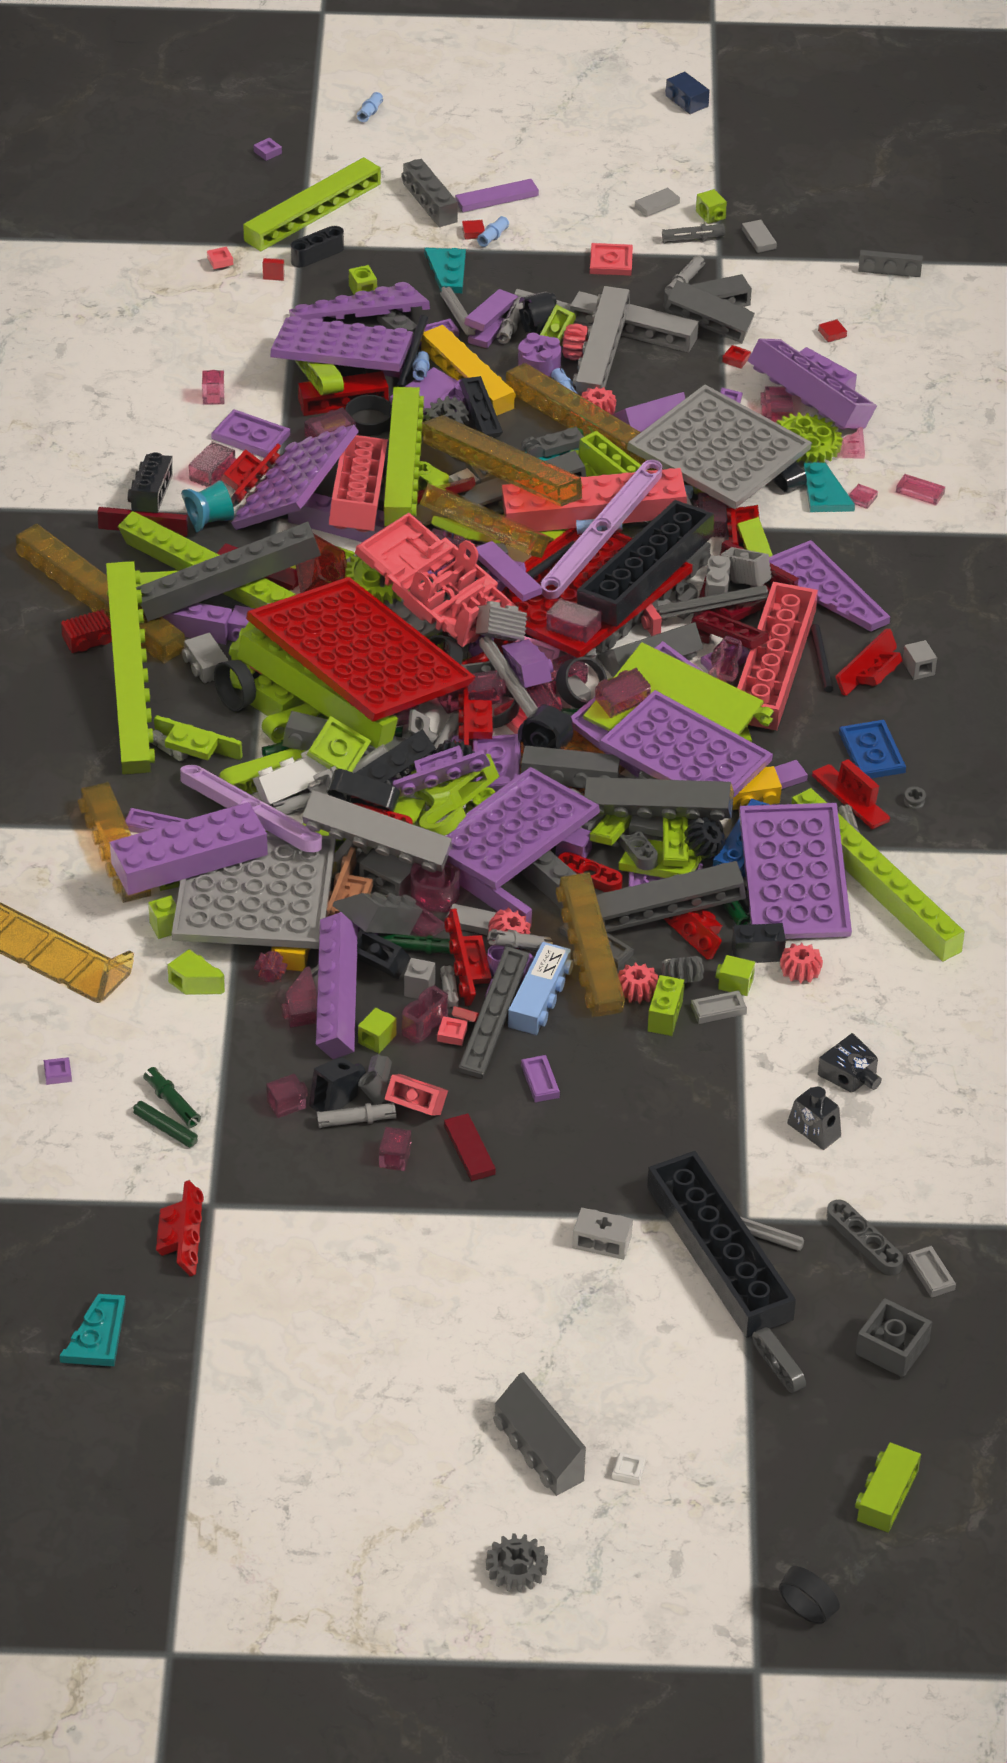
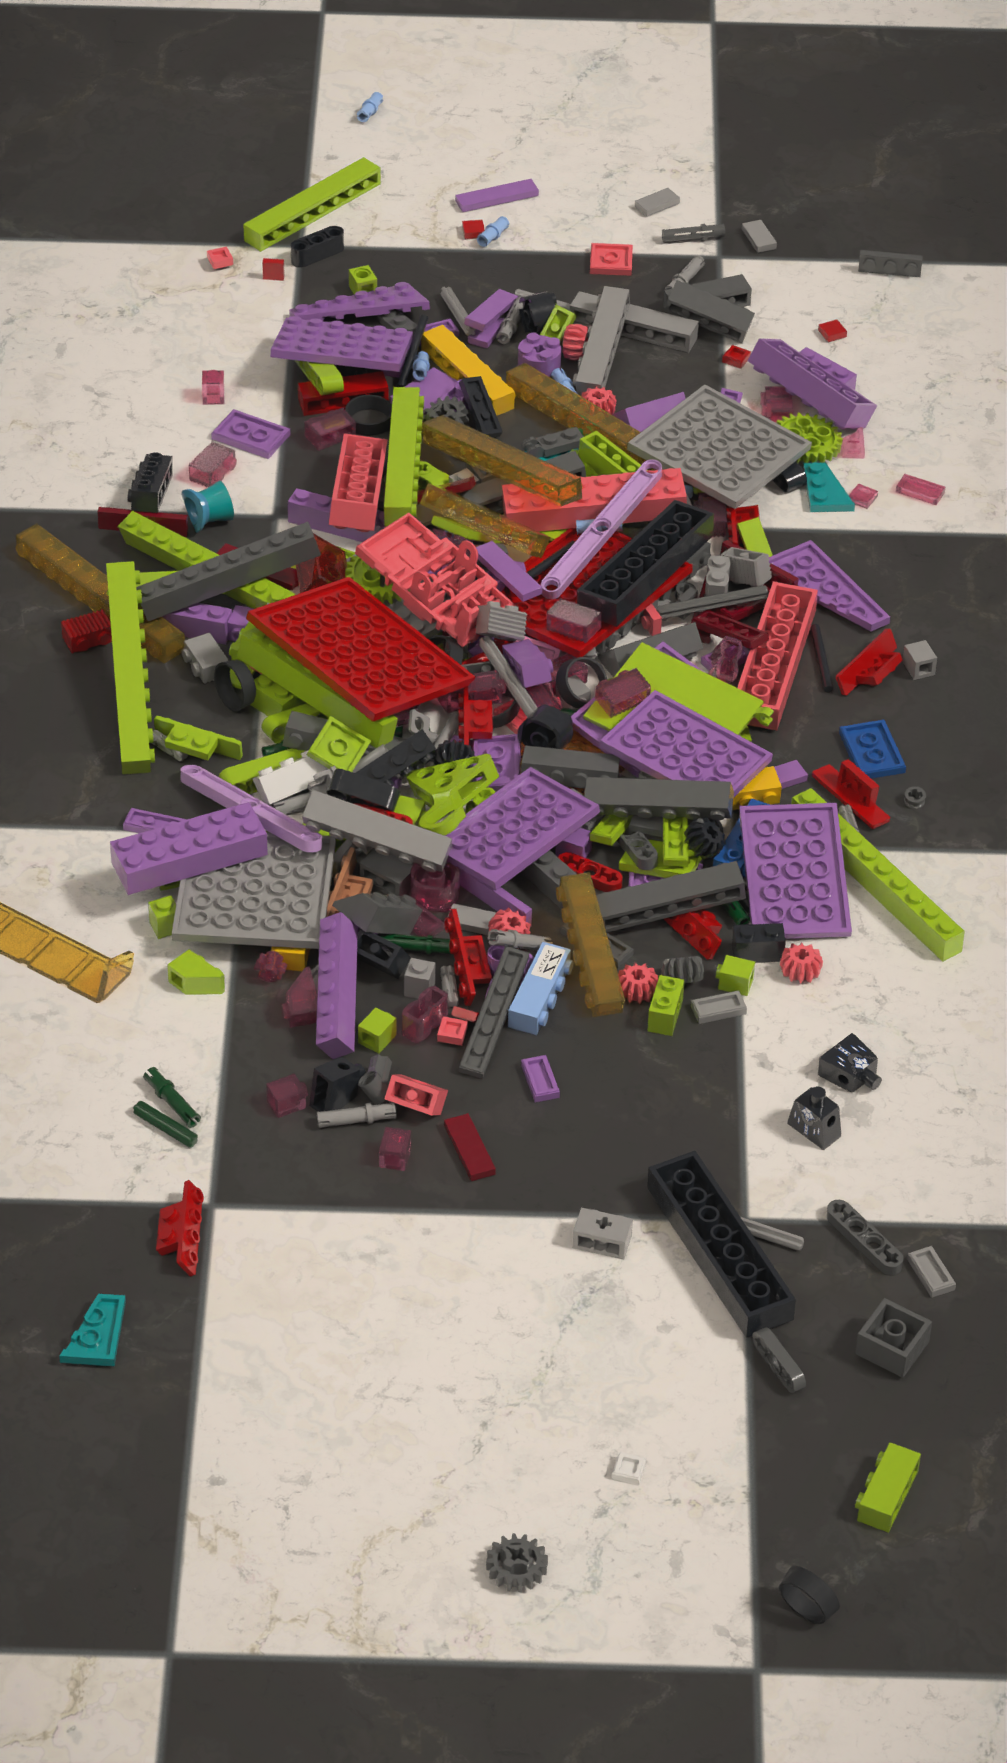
medium lavender tile [43,1057,72,1085] -> none
clear yellow brick [78,782,151,903] -> none
red bracket [221,444,281,504] -> none
medium lavender plate [231,425,359,530] -> none
medium lavender tile [253,138,282,161] -> none
medium lavender bracket [393,746,490,797] -> none
dark grey brick [401,158,458,227] -> none
teal wing [424,247,466,294] -> none
dark grey slope [493,1372,586,1496] -> none
dark blue brick [665,72,710,114] -> none
lime brick [696,189,727,224] -> none

